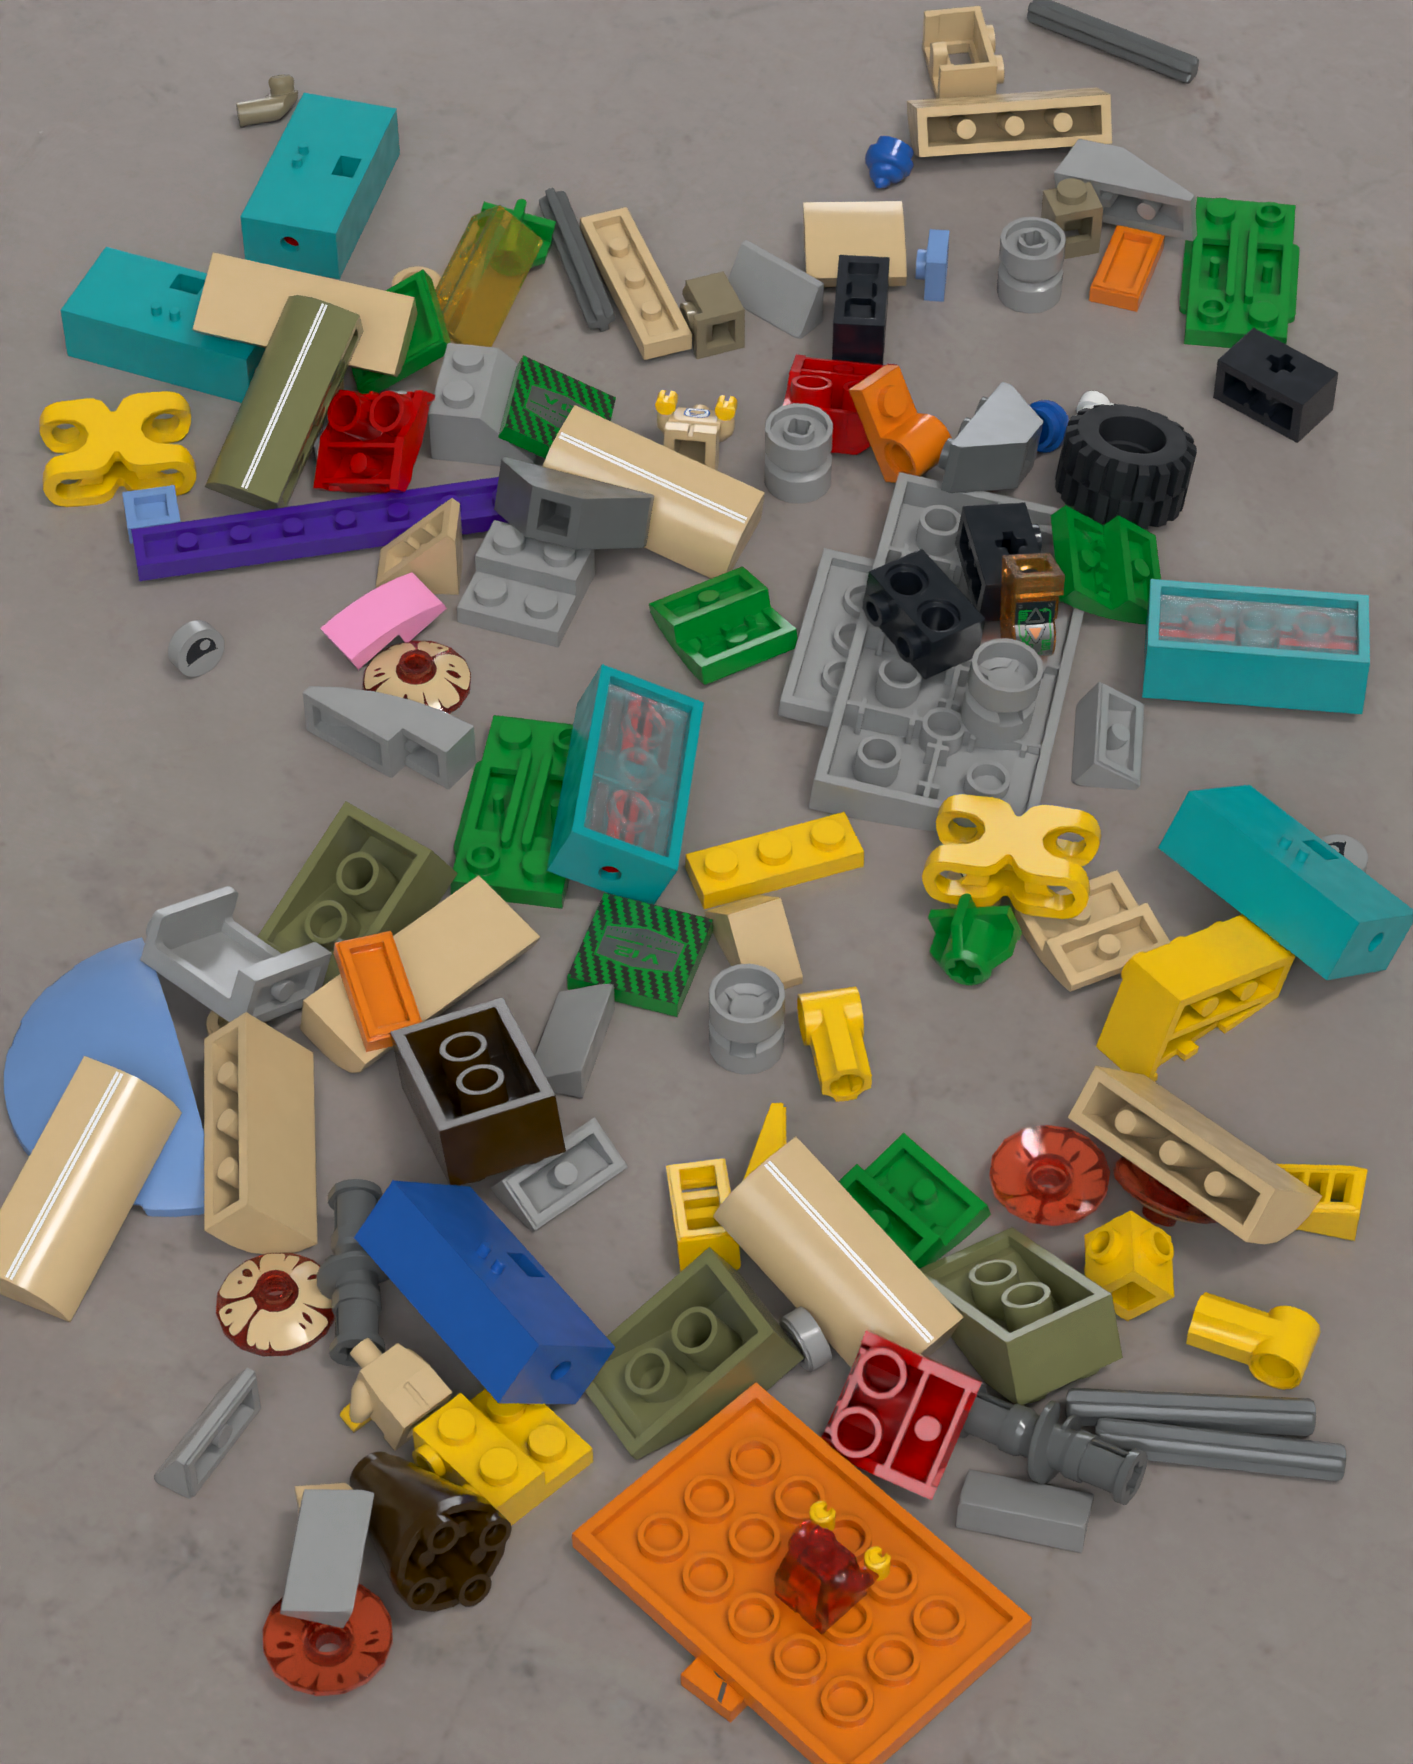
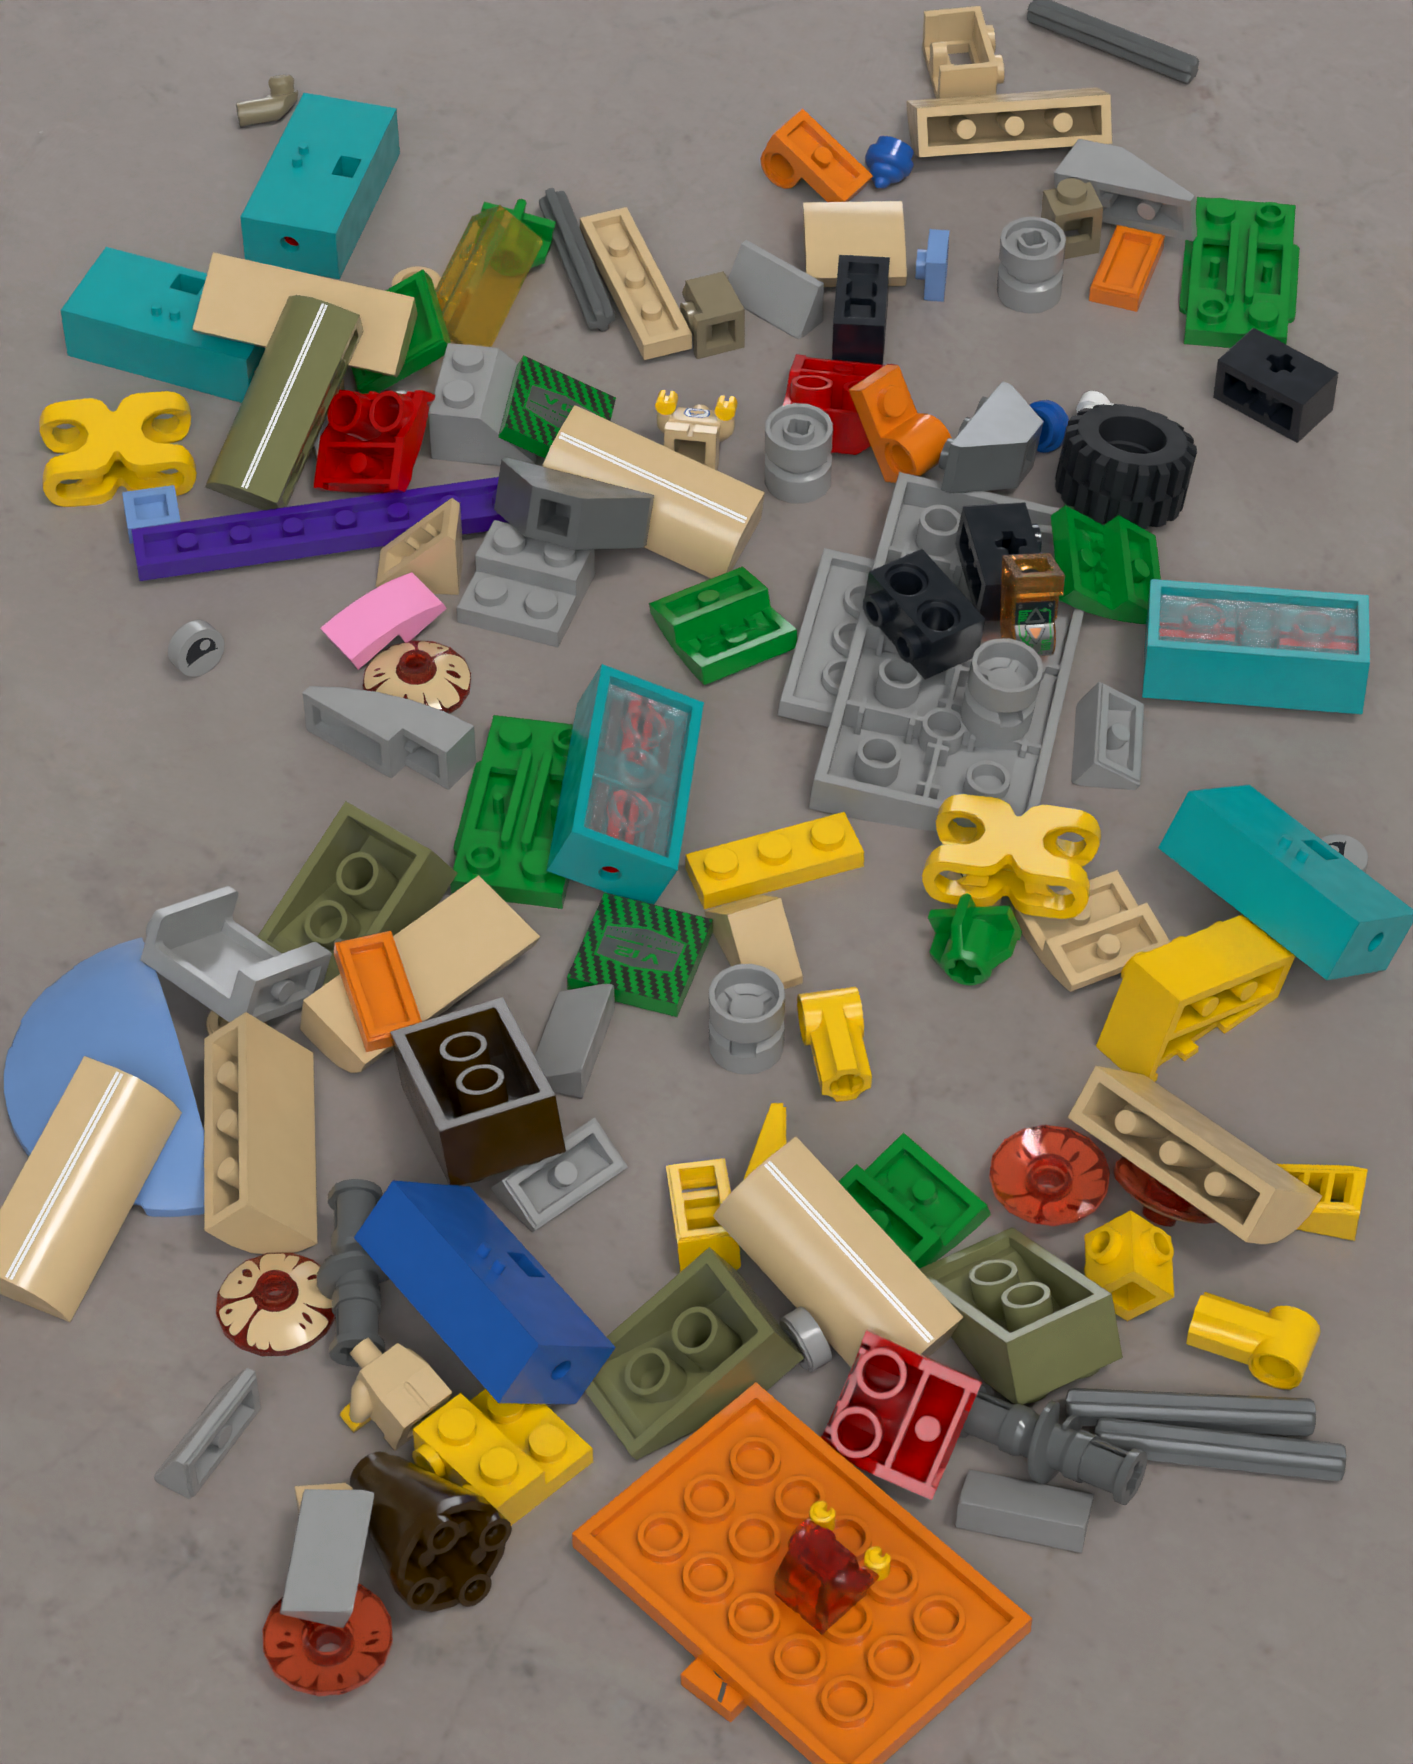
none -> orange plate [760,108,873,202]

